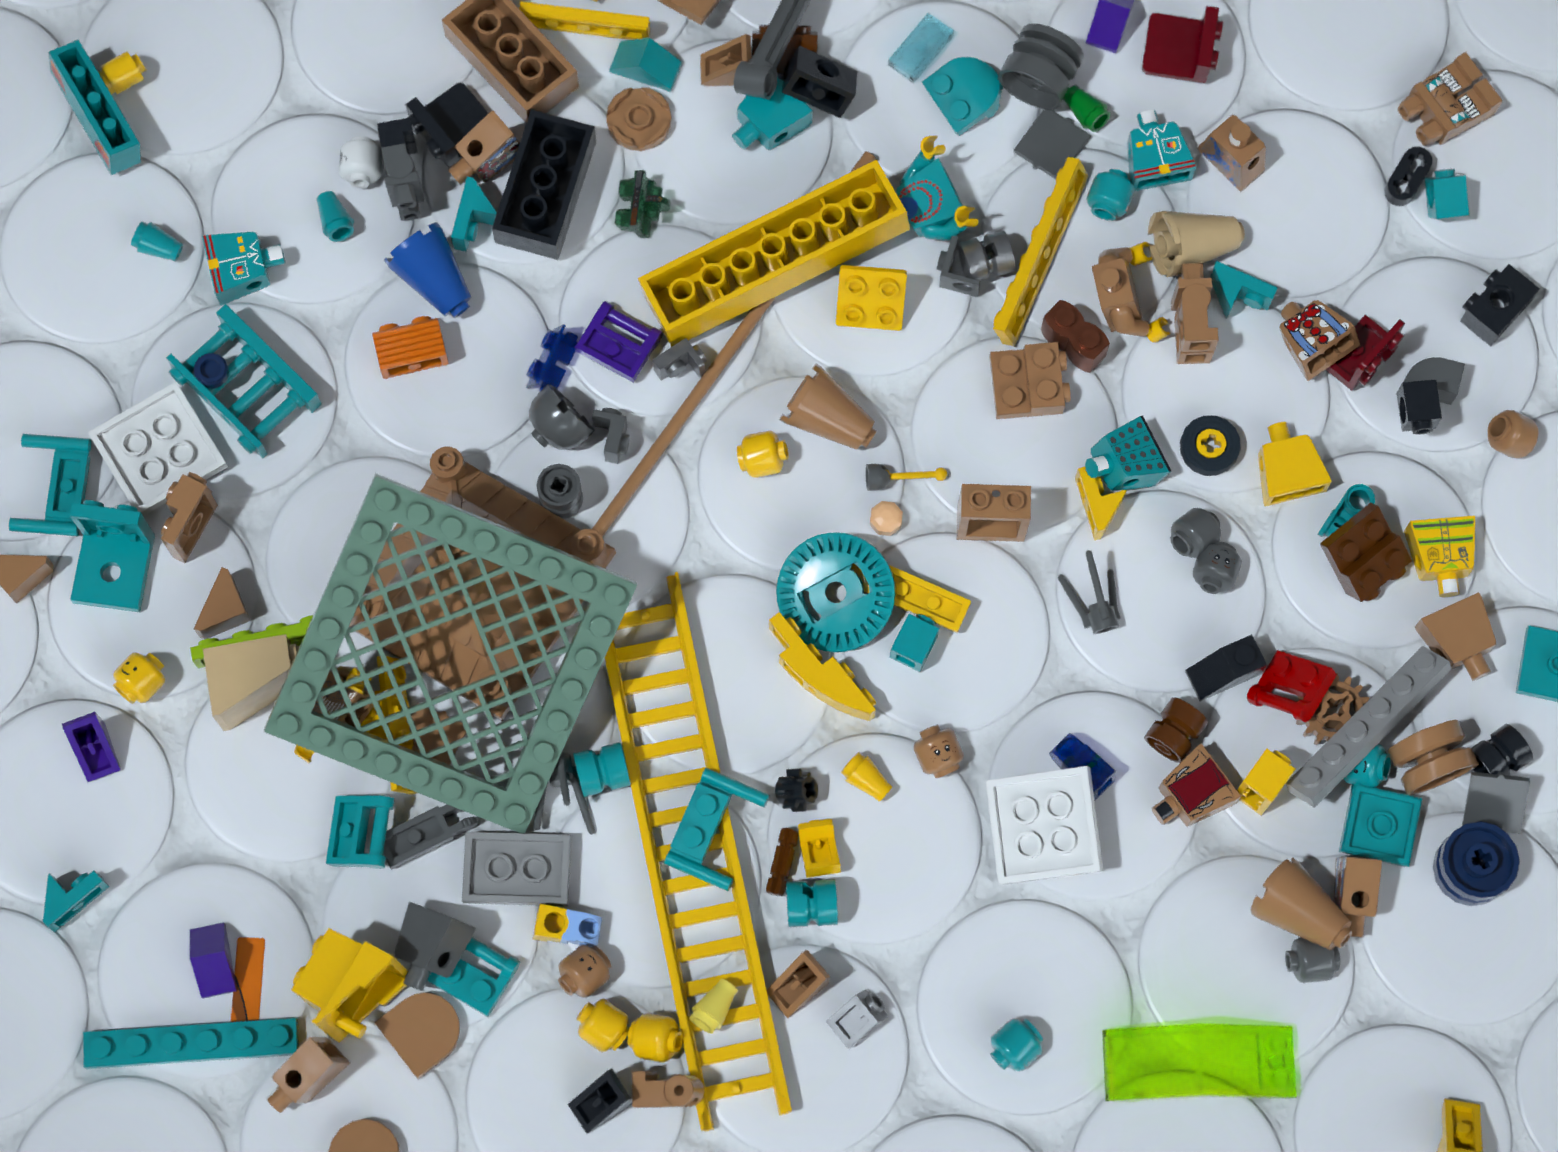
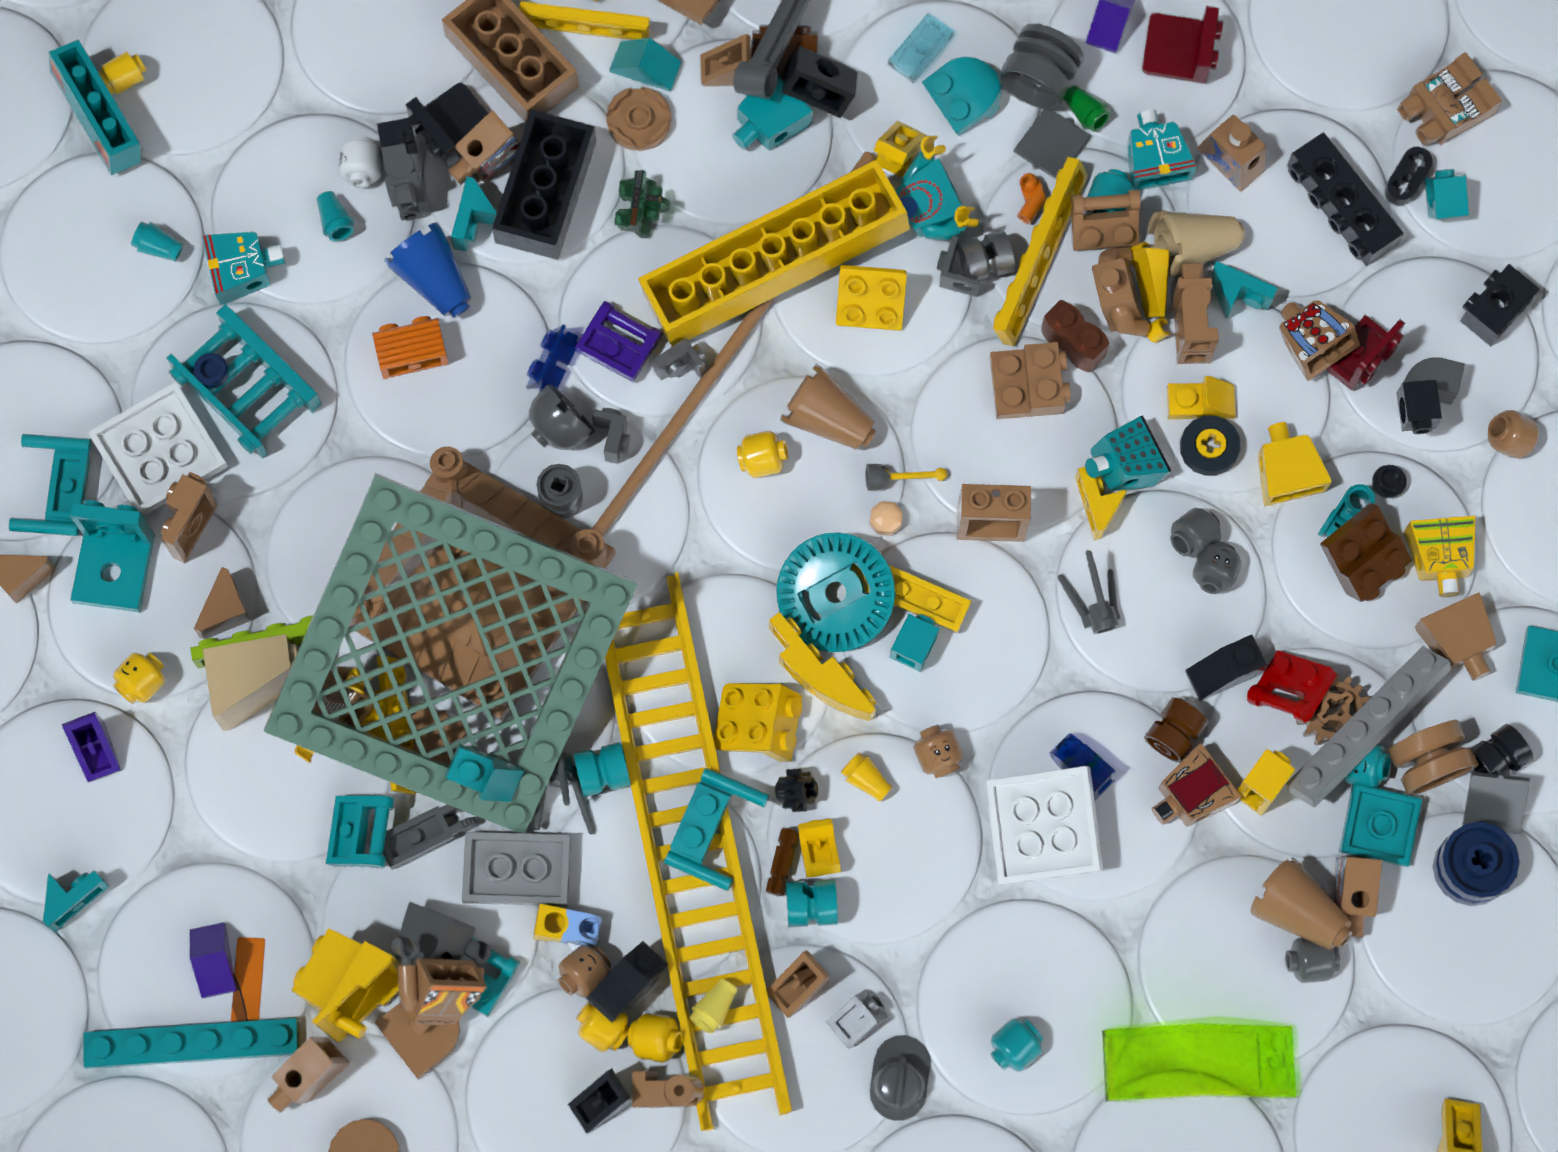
none -> medium nougat torso [391,936,491,1034]
none -> teal slope [445,743,524,802]
none -> black slope [586,941,669,1023]
none -> yellow bracket [714,683,802,762]
none -> dark grey piece [870,1035,930,1121]
none -> yellow slope [873,121,926,177]
none -> orange arm [1017,173,1046,224]
none -> medium nougat plate [1071,190,1141,251]
none -> yellow slope [1133,248,1169,318]
none -> yellow slope [1167,376,1236,419]
none -> black brick [1287,132,1404,267]
none -> black plate [1372,465,1407,498]

